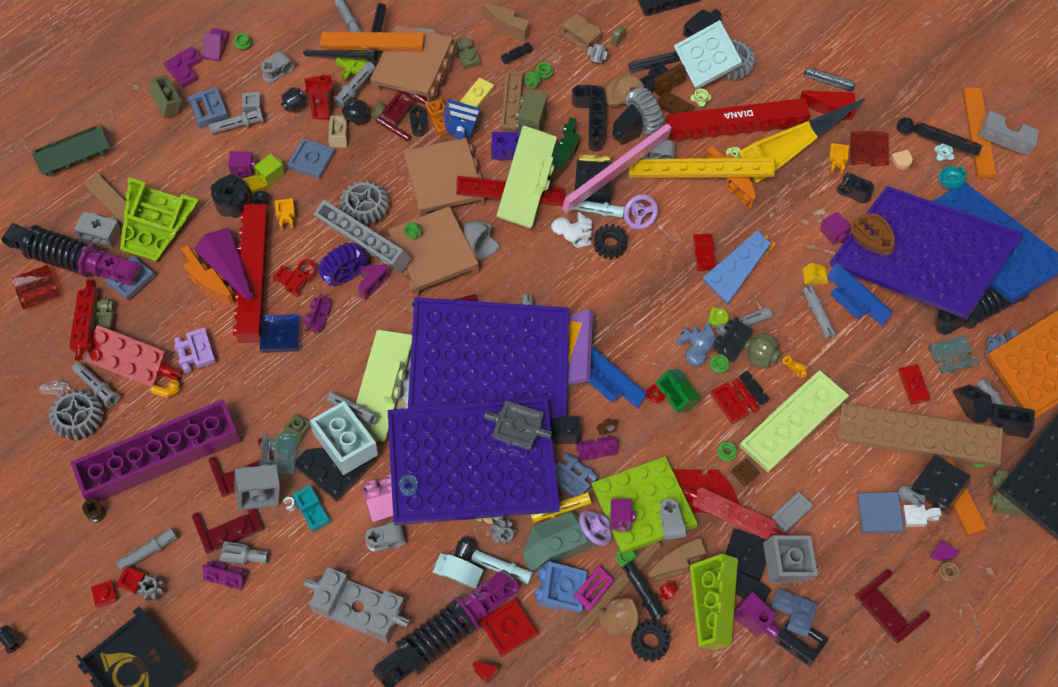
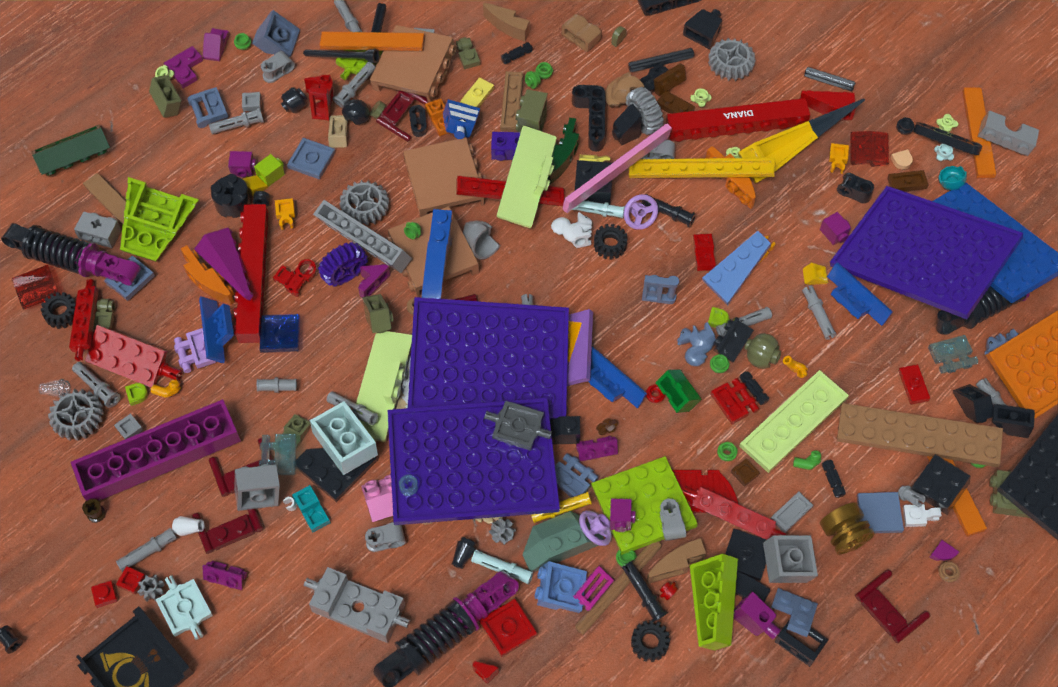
light grey arm [219,541,268,565] -> none
magenta hinge [304,293,331,333] -> none
light aqua brick [433,553,483,589] -> none
light grey gear [587,43,609,64] -> none
medium nougat helmet [598,597,638,637] -> none
light aqua plate [674,20,743,90] -> none
dark orange piece [851,213,895,255] -> none
none -> black tyre [41,292,76,329]
none -> light grey plate [114,413,143,439]
none -> lime tile [125,383,148,406]
none -> yellowish green plate [155,65,174,79]
none -> light aqua plate [155,575,213,640]
none -> white cone [172,516,205,536]
none -> blue bracket [199,296,234,363]
none -> sand blue slope [252,10,300,57]
none -> light grey pin [256,377,297,393]
none -> olive brick [362,294,393,333]
none -> blue slope [422,209,453,299]
none -> black pin [641,194,697,228]
none -> sand blue plate [642,275,679,304]
none -> bright green arm [793,450,822,470]
none -> pearl gold wheel [819,502,875,555]
none -> black axle [822,460,846,498]
none -> reddish brown plate [887,170,929,191]
none -> yellowish green plate [936,114,958,132]

